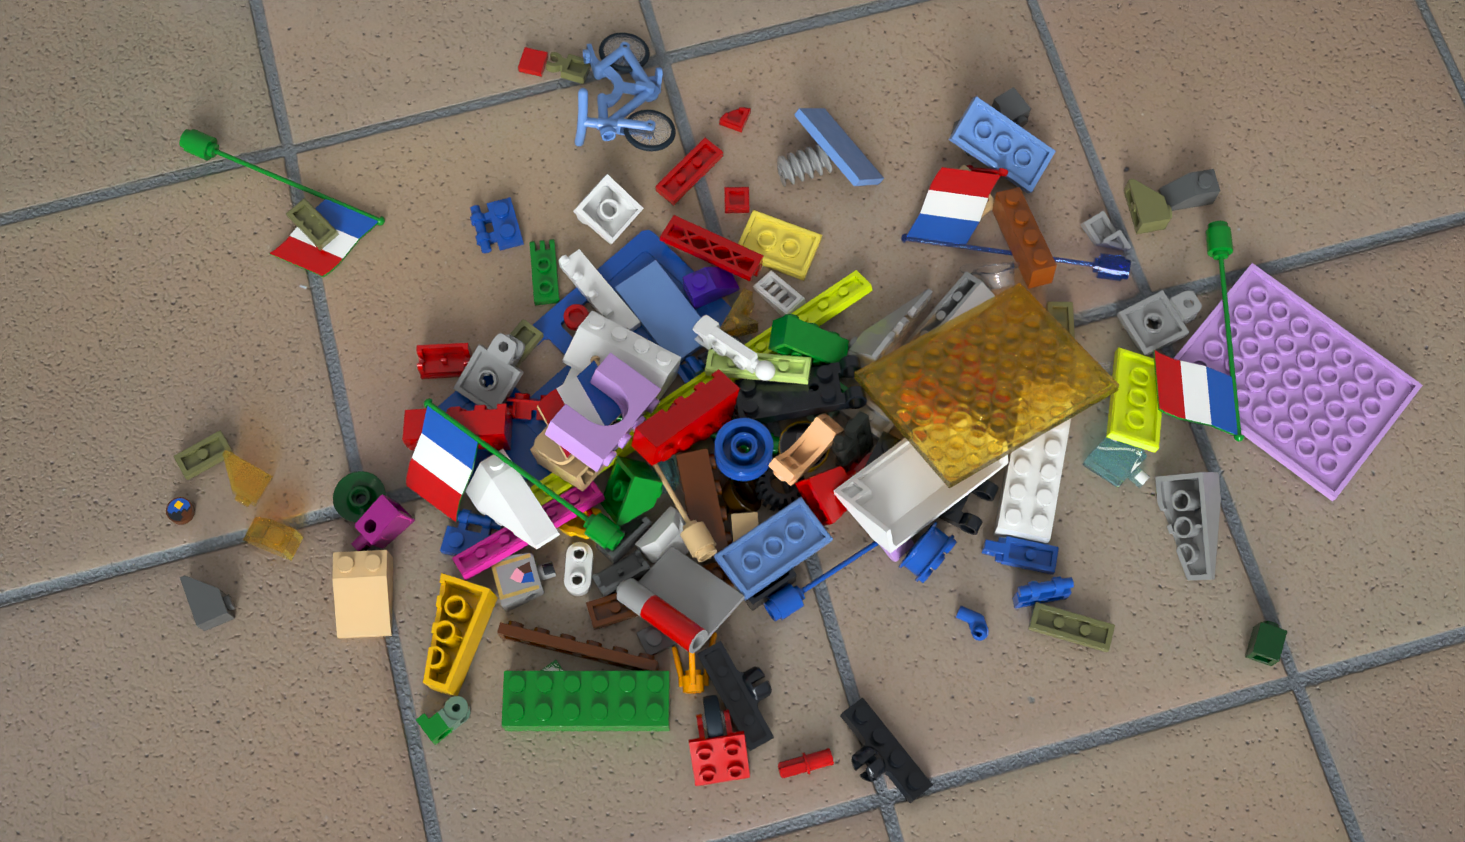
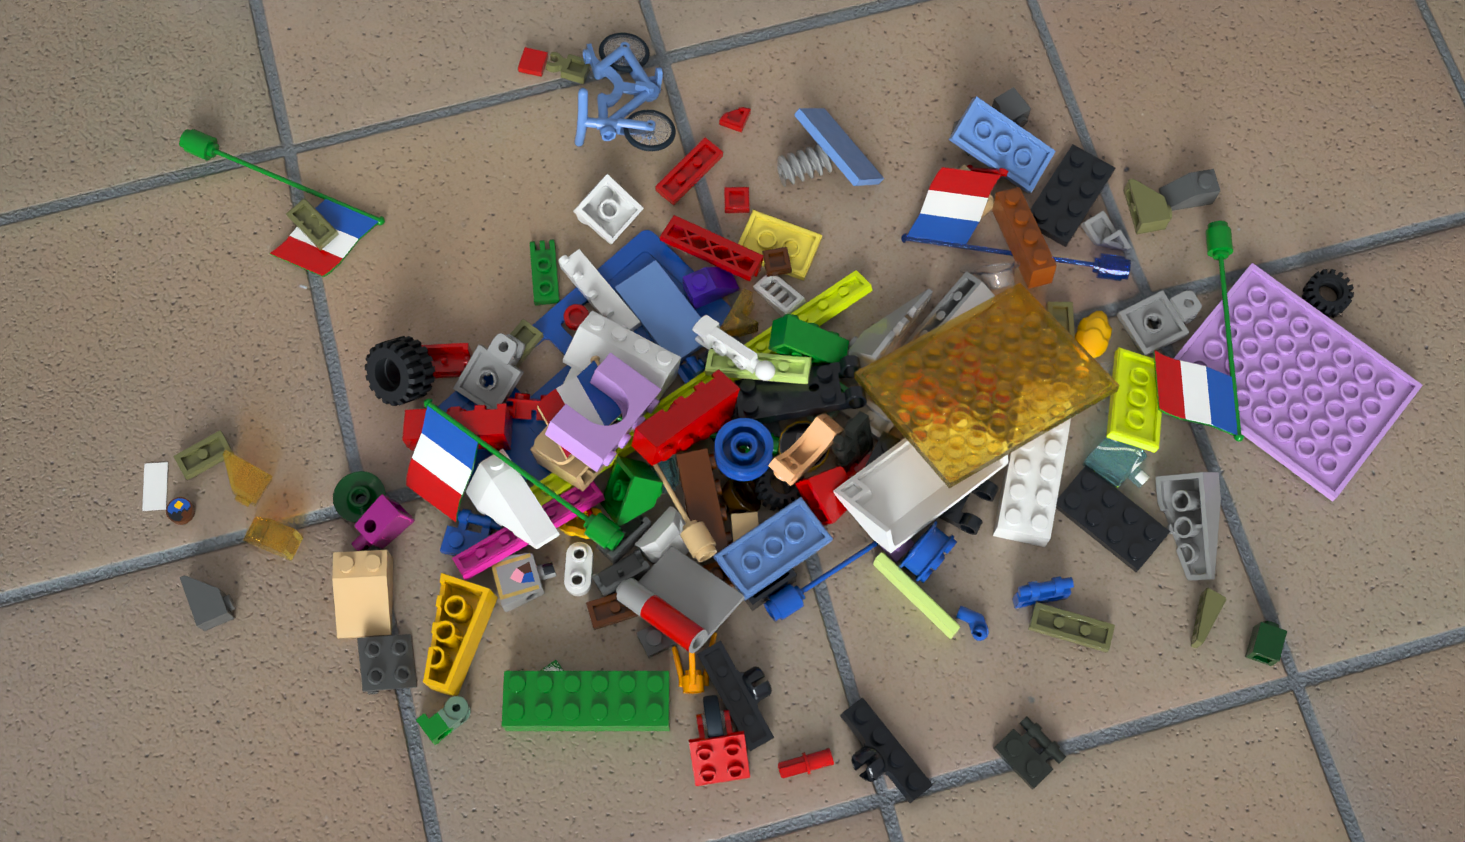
blue plate [470,197,524,253] -> none
reddish brown plate [497,621,659,671] -> none
blue hinge [982,536,1059,575] -> none
none -> white sticker [142,462,168,511]
none -> dark grey hinge [357,634,417,695]
none -> black tyre [365,336,435,406]
none -> reddish brown tile [762,247,792,277]
none -> yellowish green tile [873,552,960,639]
none -> pearl dark grey plate [993,716,1066,790]
none -> black plate [1030,144,1115,247]
none -> black plate [1056,465,1171,573]
none -> yellow arm [1075,311,1112,362]
none -> olive slope [1191,588,1226,649]
none -> black tyre [1302,269,1354,318]

